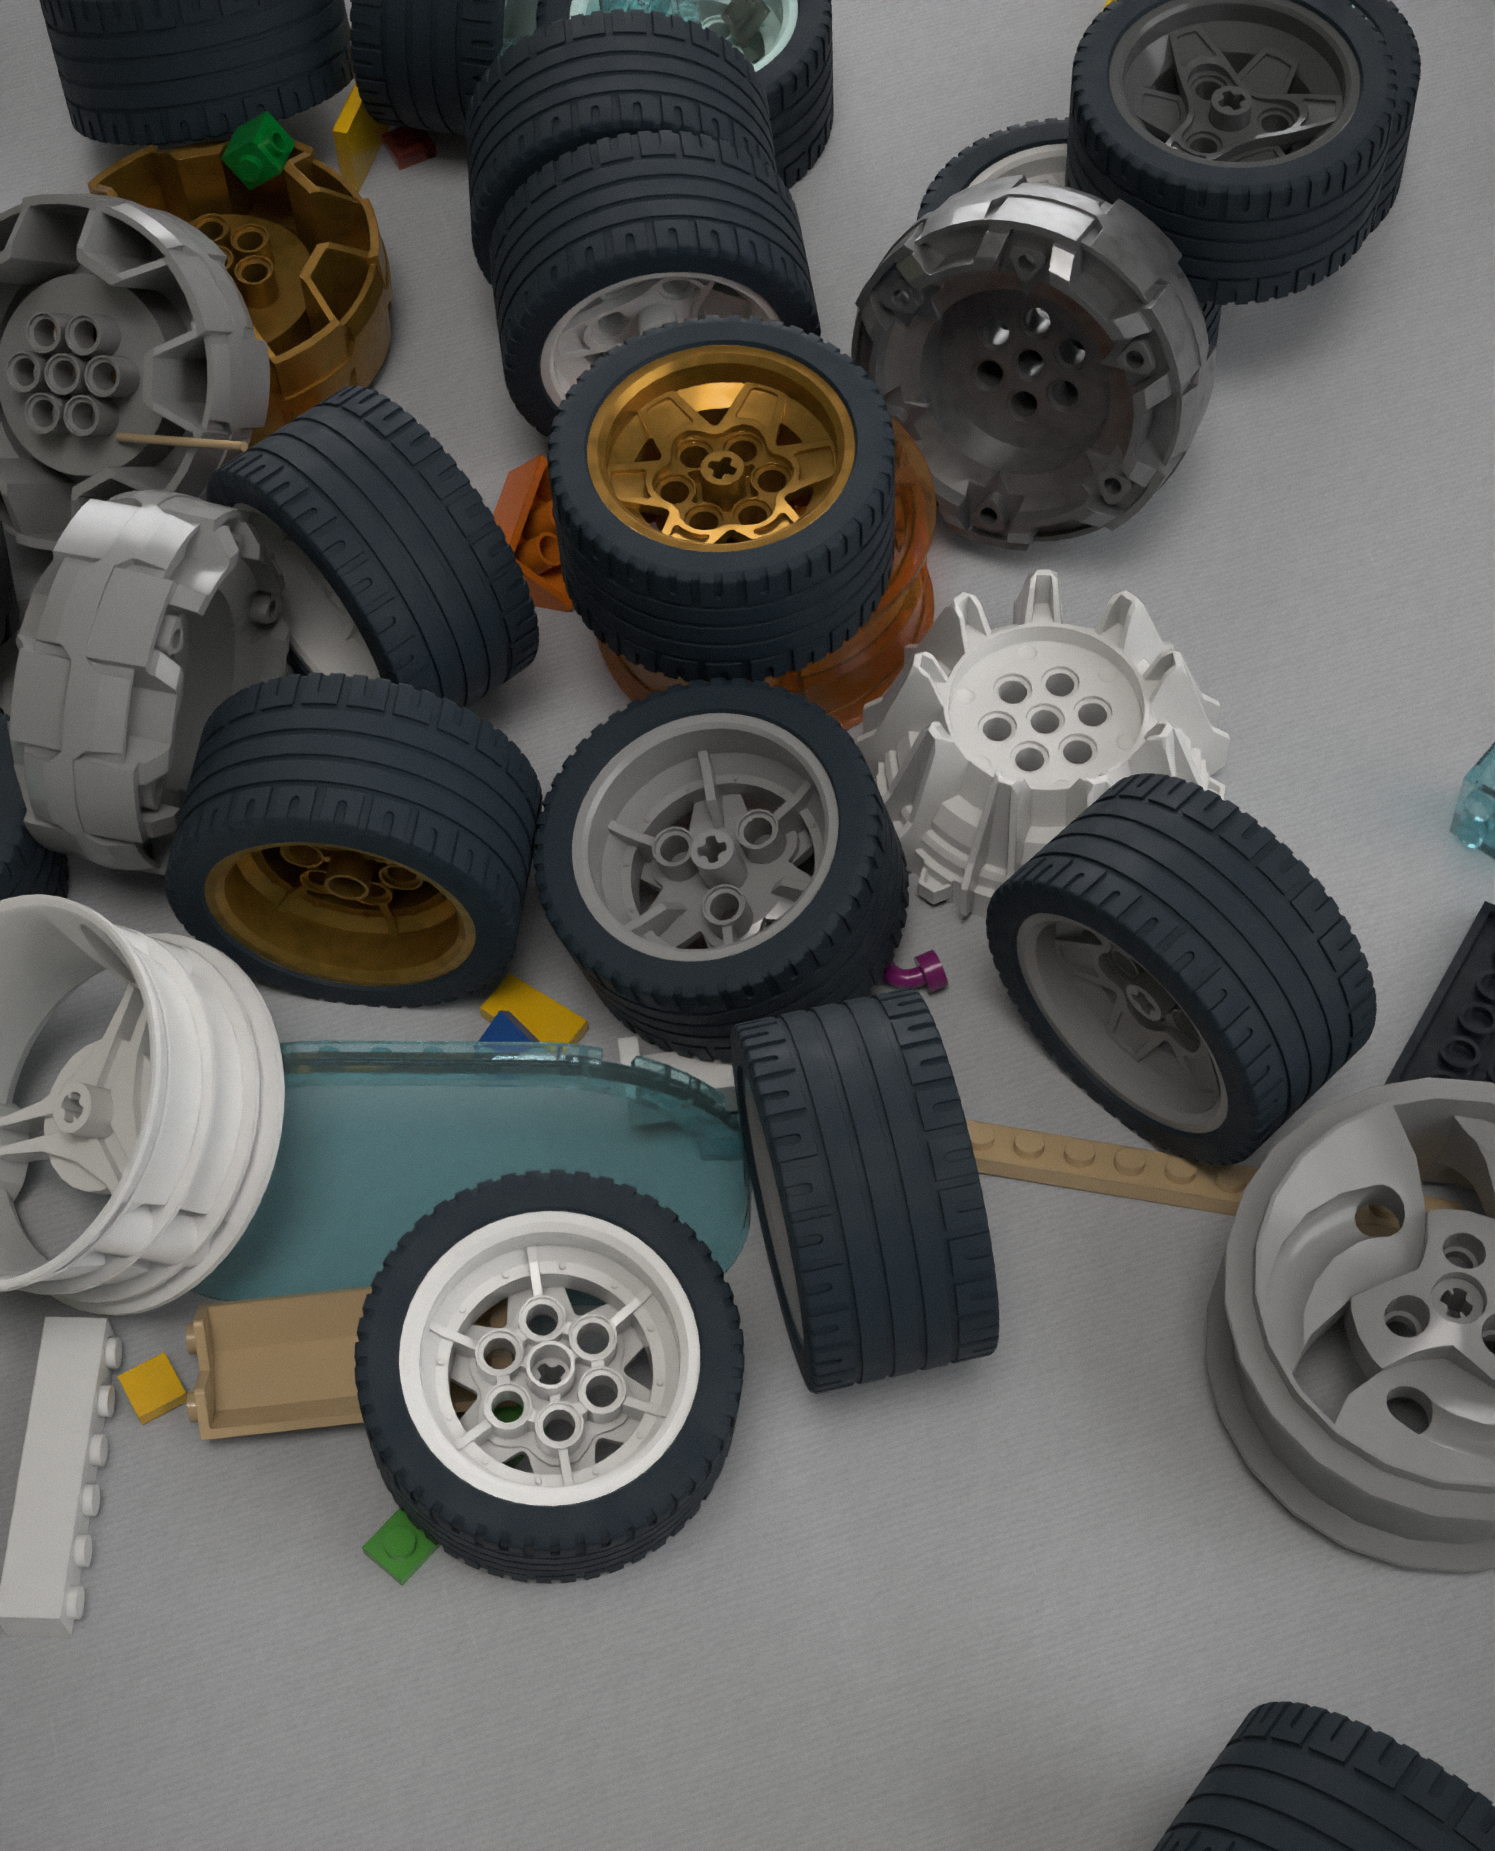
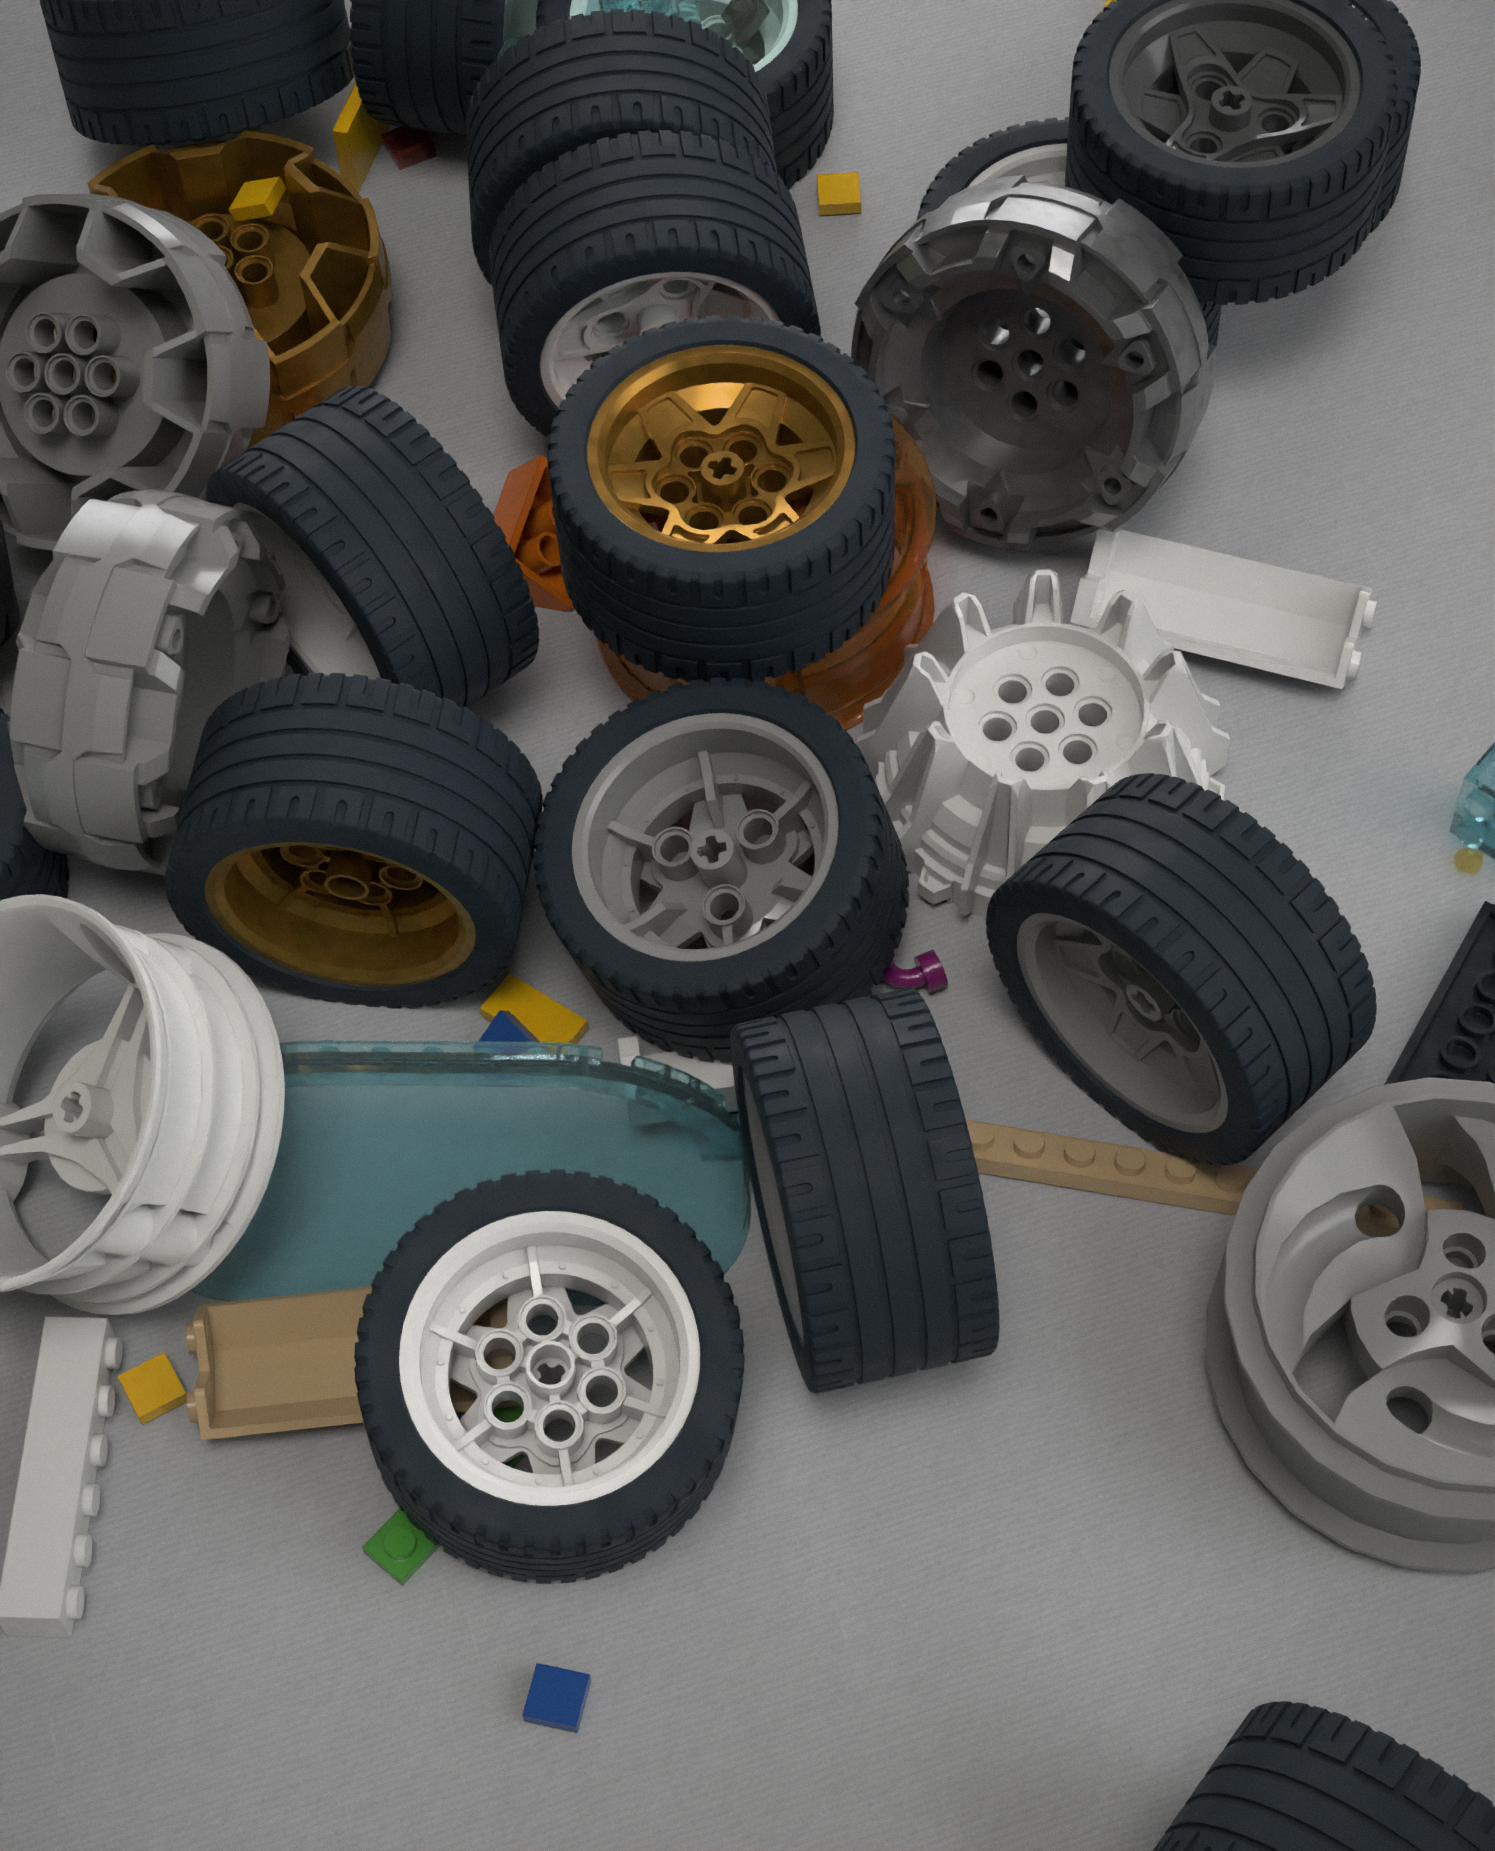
tan piece [115,432,248,451] -> none
green brick [221,111,295,190] -> none
none -> yellow tile [229,176,287,222]
none -> blue tile [522,1663,591,1733]
none -> yellow tile [817,172,861,215]
none -> white panel [1070,527,1378,689]
none -> clear yellow piece [1454,848,1483,875]

